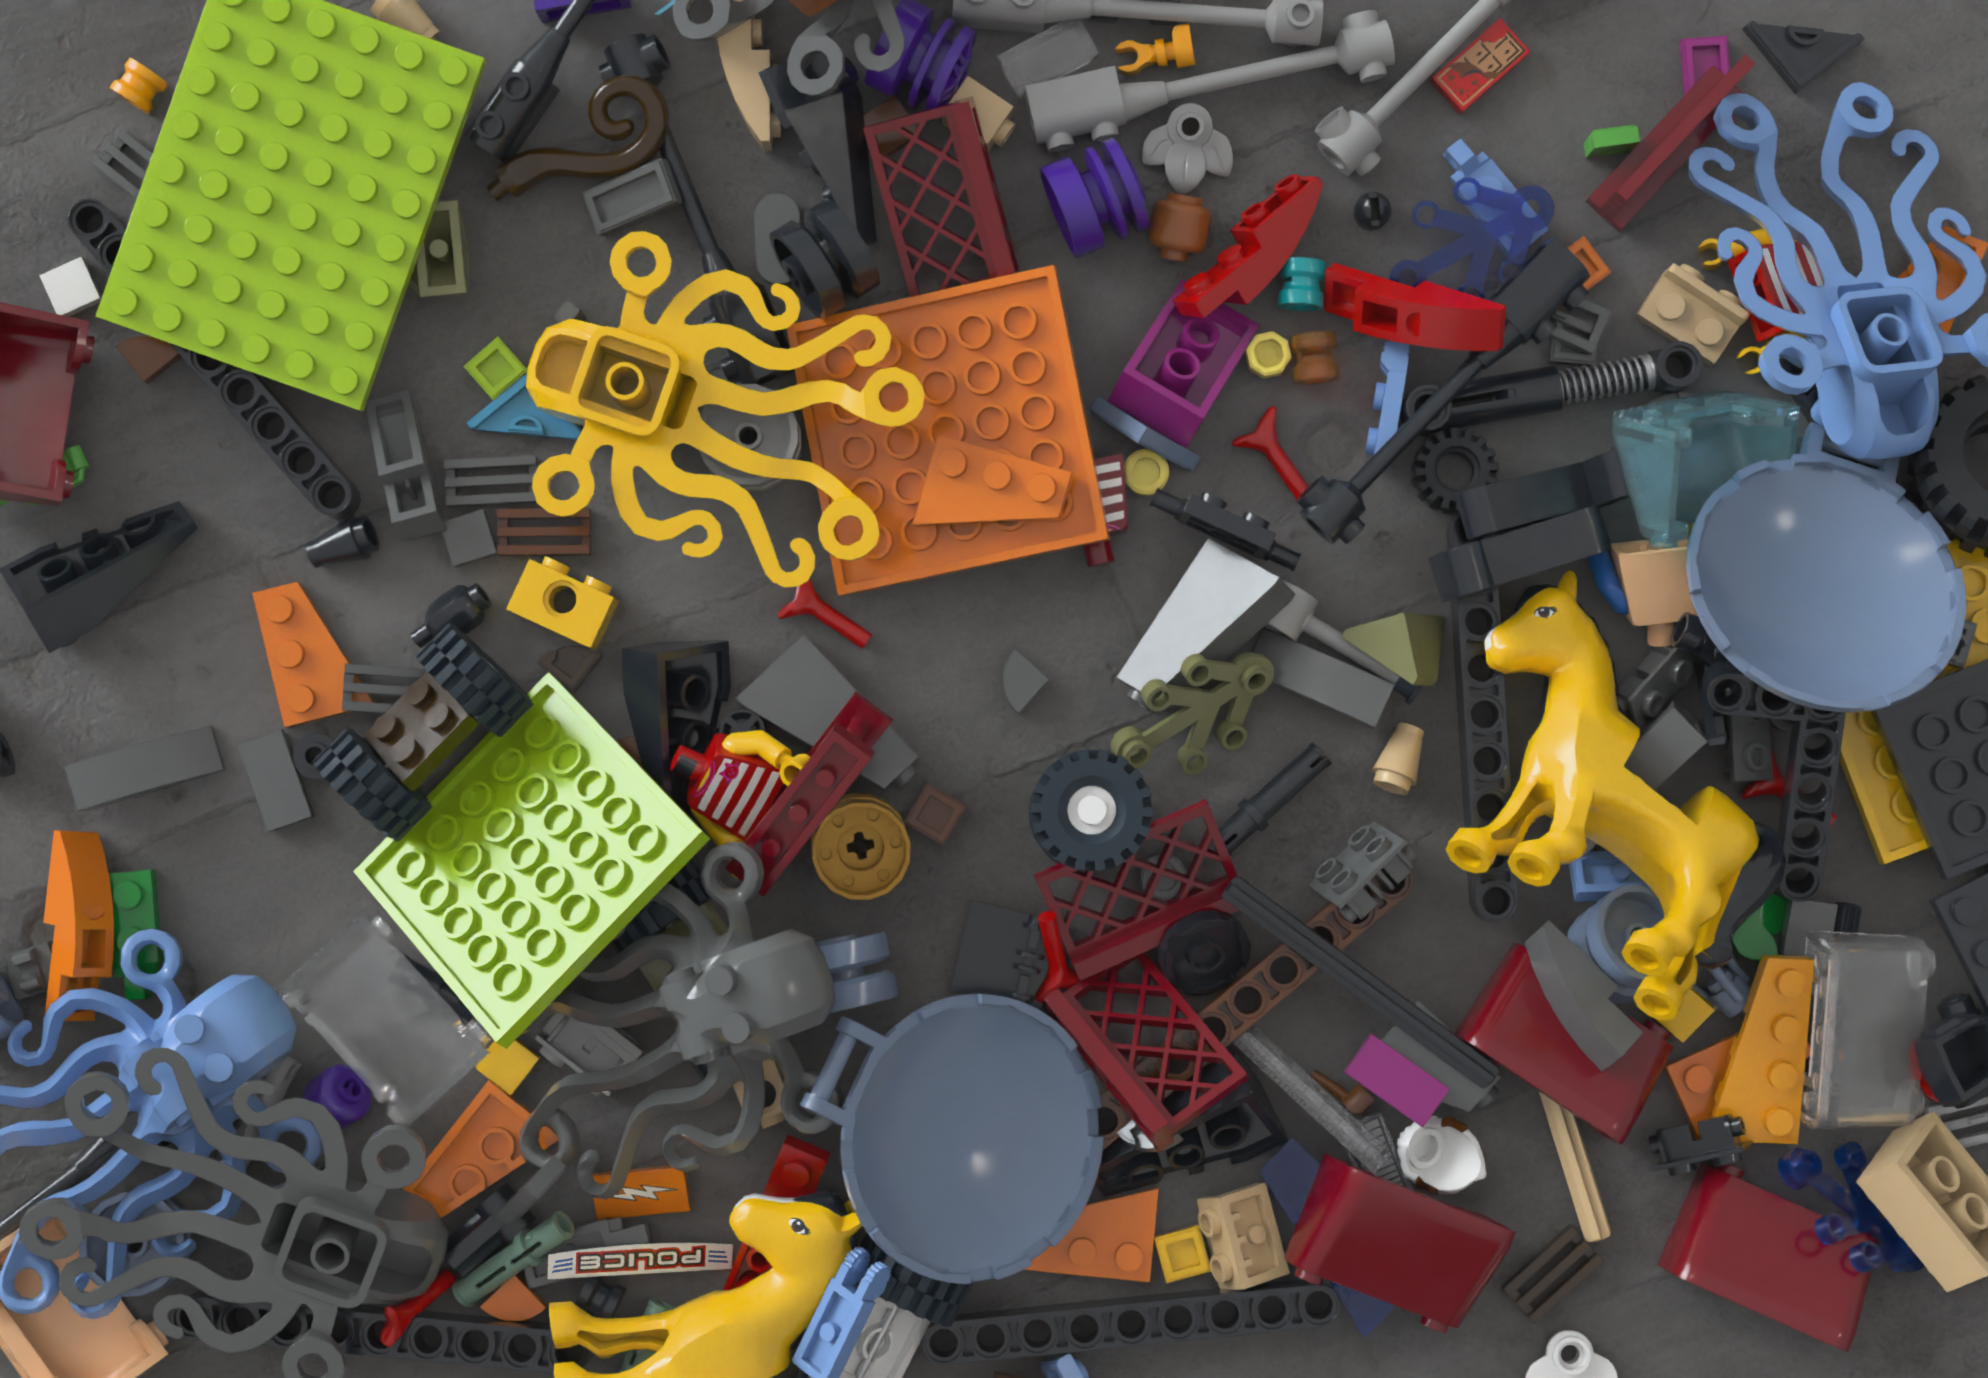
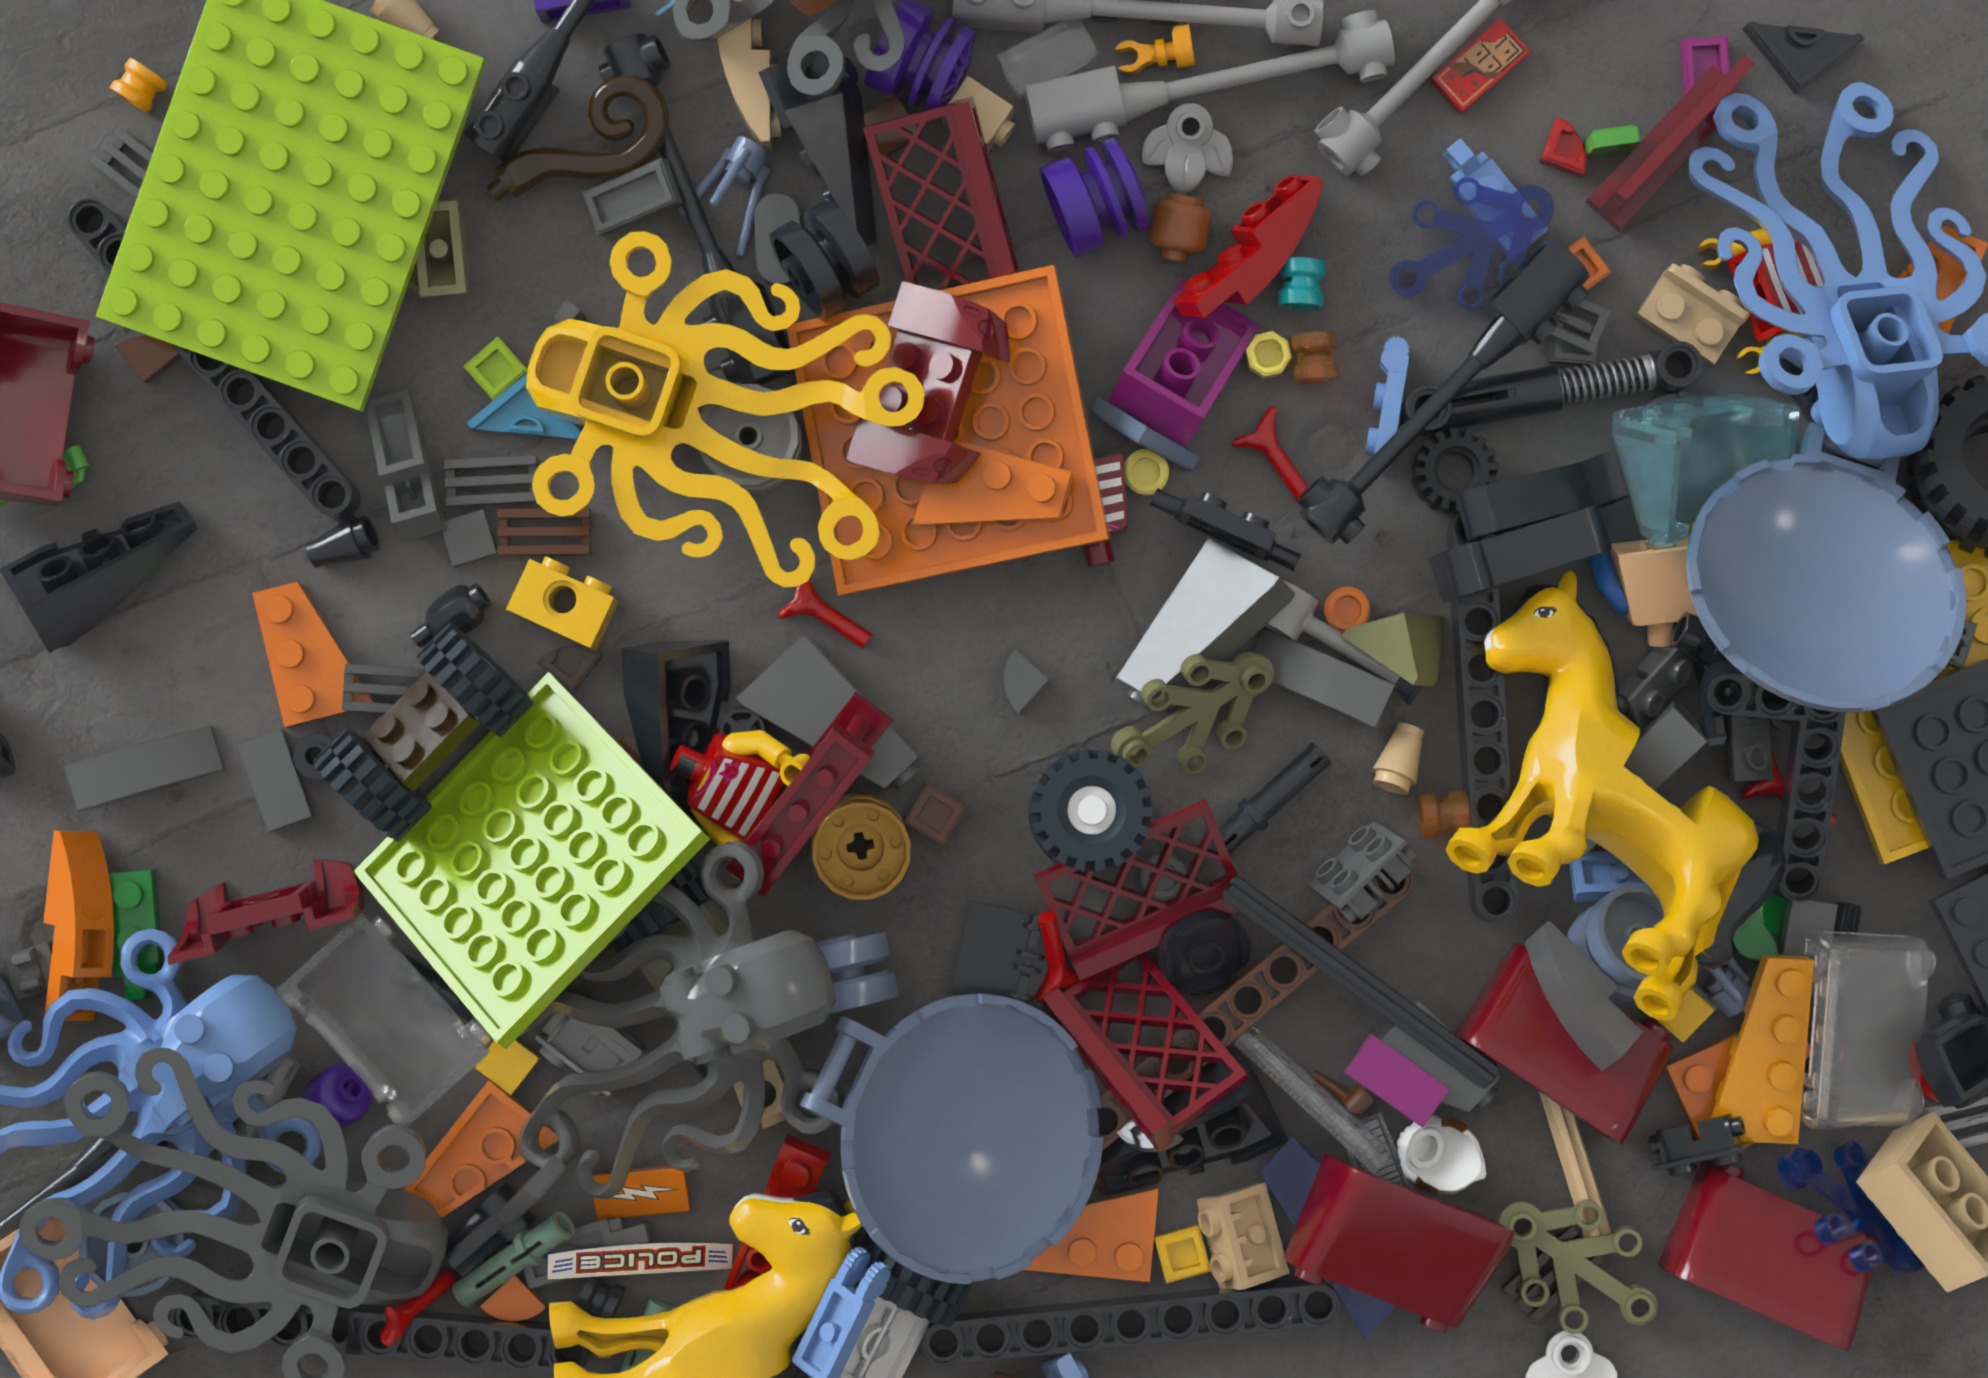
white tile [39,257,102,317] -> none
red slope [1324,263,1506,351] -> none
black hinge [1353,192,1392,231] -> none
none -> dark red piece [167,859,364,965]
none -> sand blue plant [678,136,771,258]
none -> dark red piece [846,281,1010,484]
none -> orange tile [1323,586,1370,633]
none -> clear orange wheel [1416,791,1470,840]
none -> olive plant [1498,1199,1658,1334]
none -> red tile [1539,116,1587,178]

